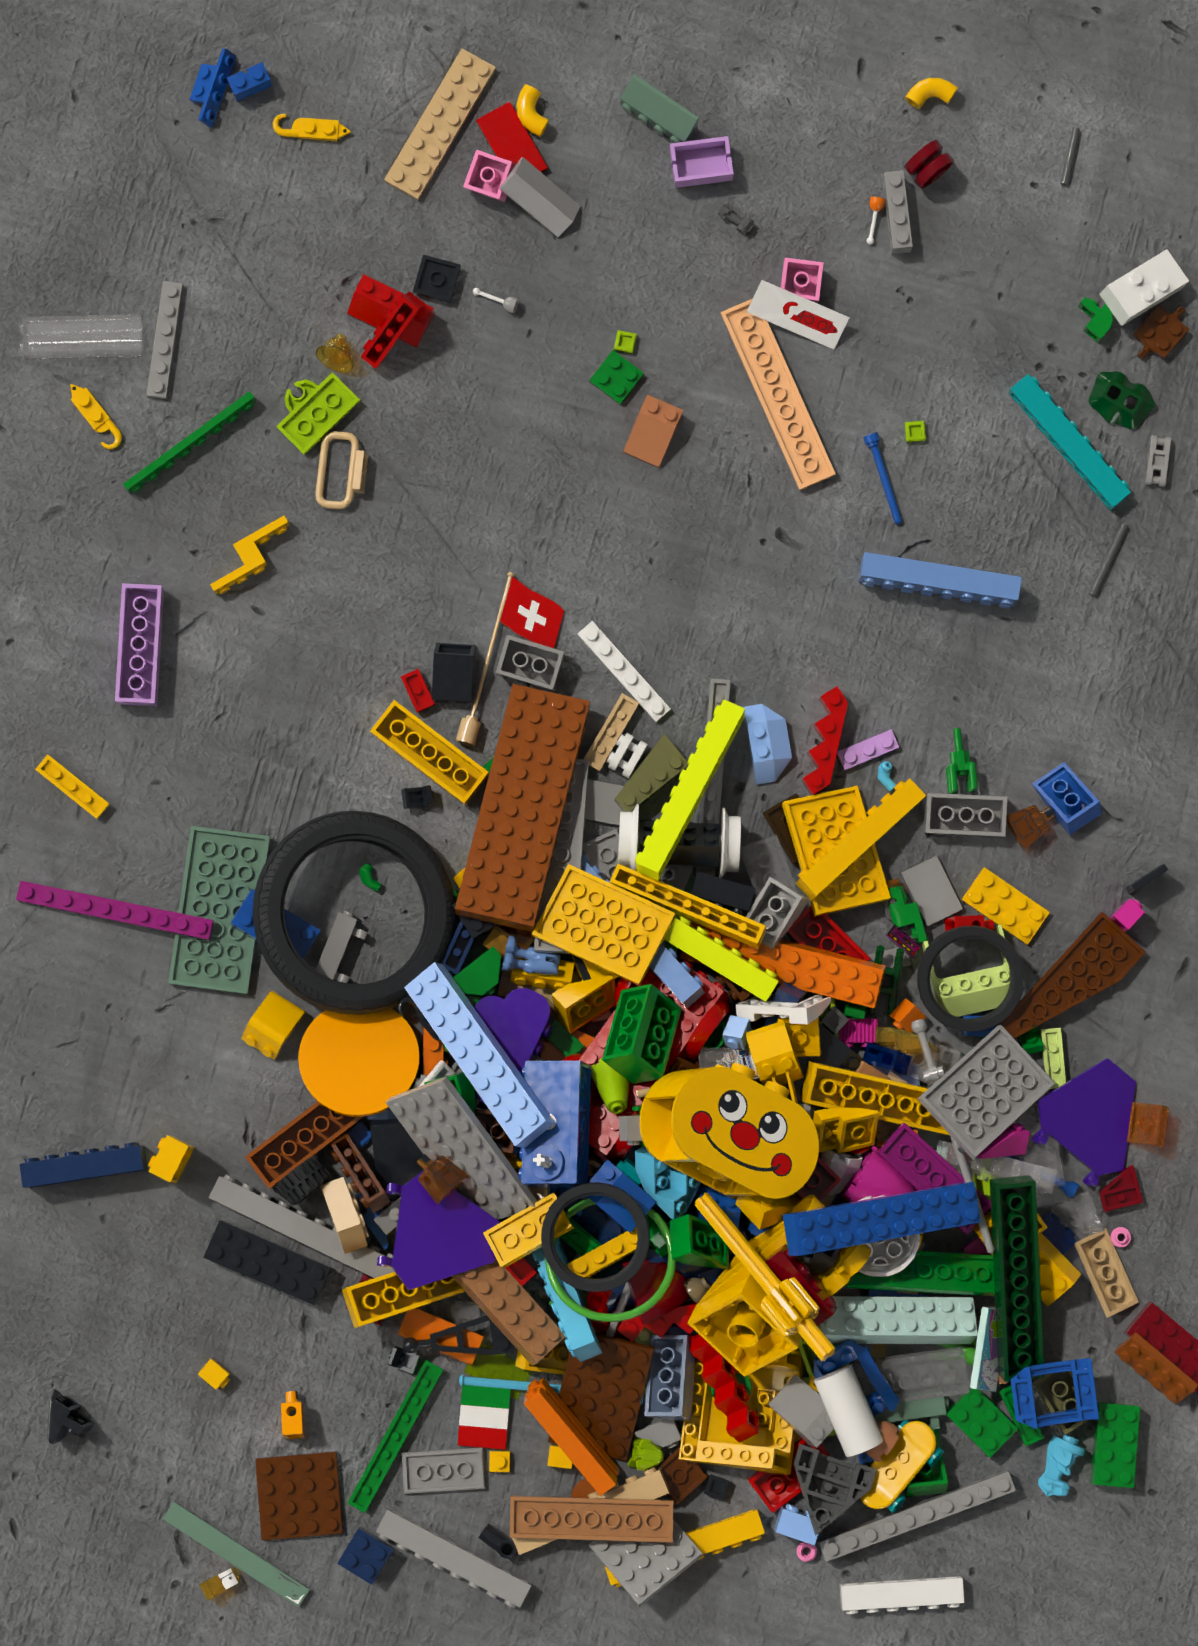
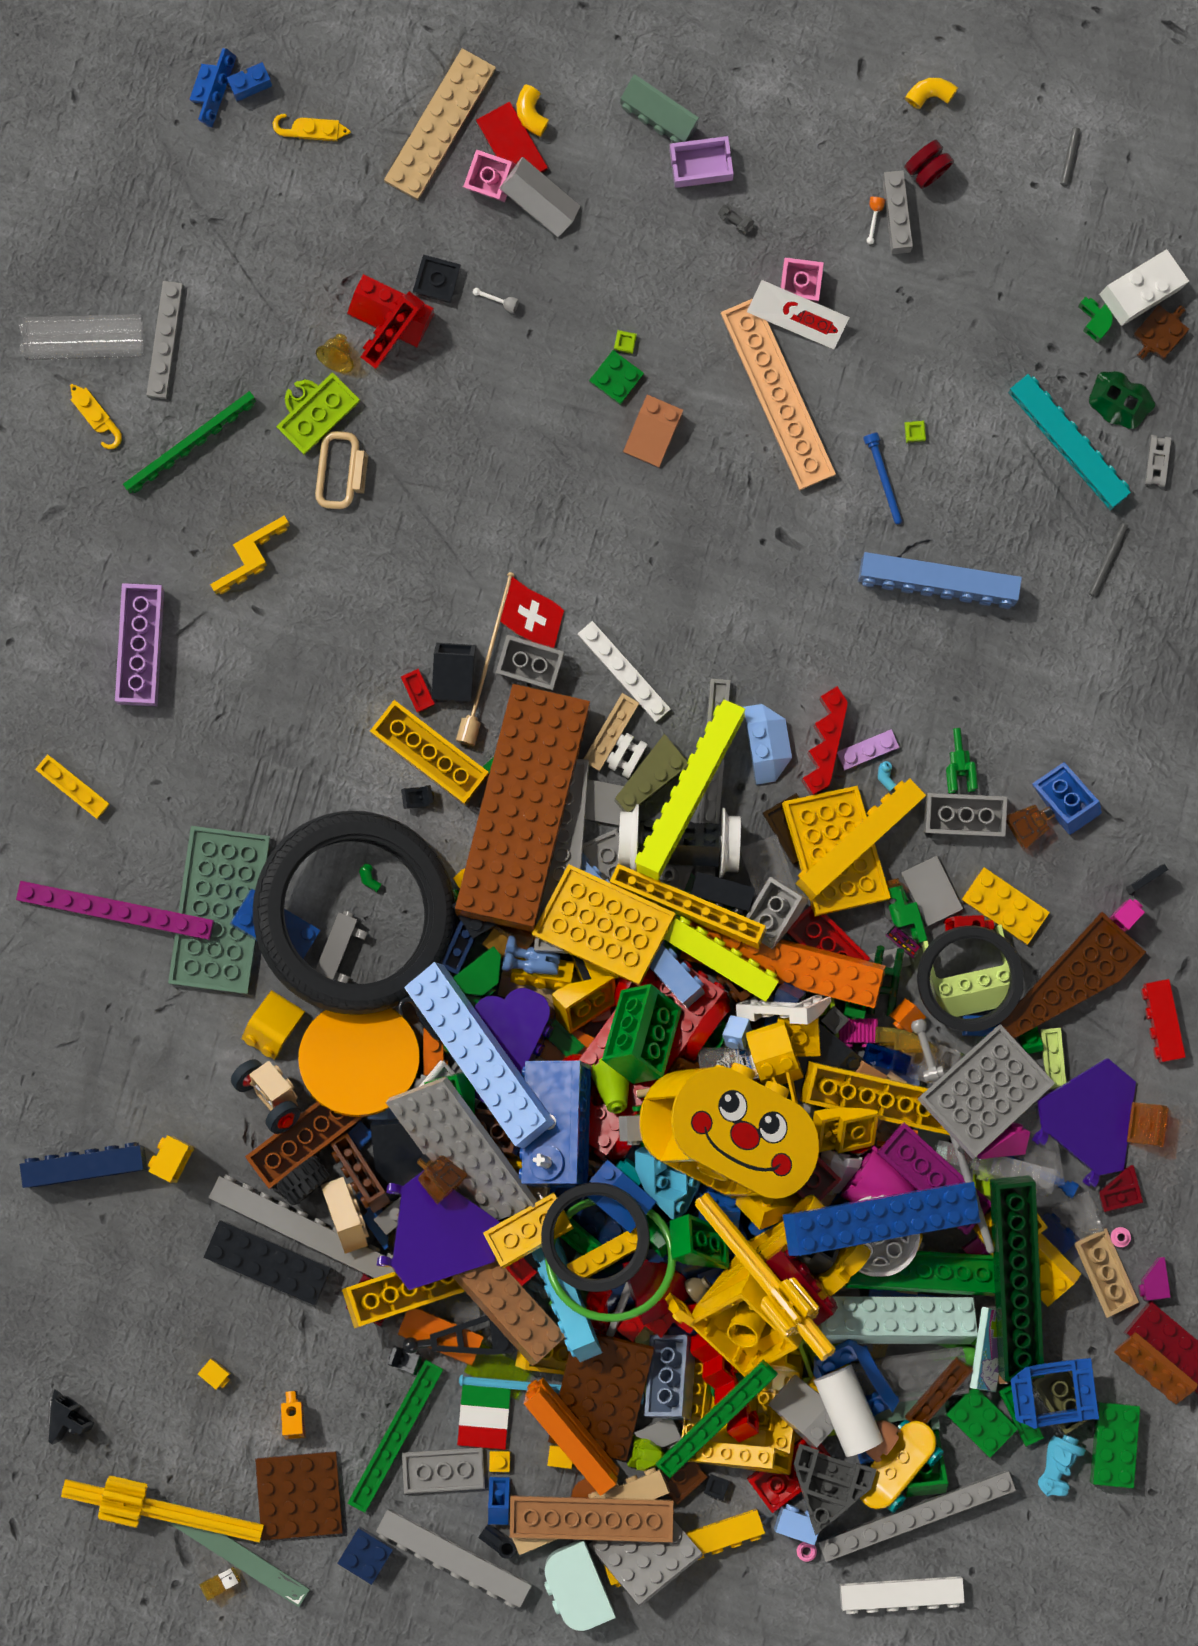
none -> yellow axle [61,1476,264,1543]
none -> brick [231,1059,301,1134]
none -> blue slope [488,1477,510,1525]
none -> light aqua brick [544,1540,616,1631]
none -> green tile [655,1359,778,1478]
none -> yellow plate [665,1293,694,1326]
none -> reddish brown tile [905,1357,973,1424]
none -> magenta slope [1138,1257,1170,1301]
none -> red brick [1141,979,1186,1063]

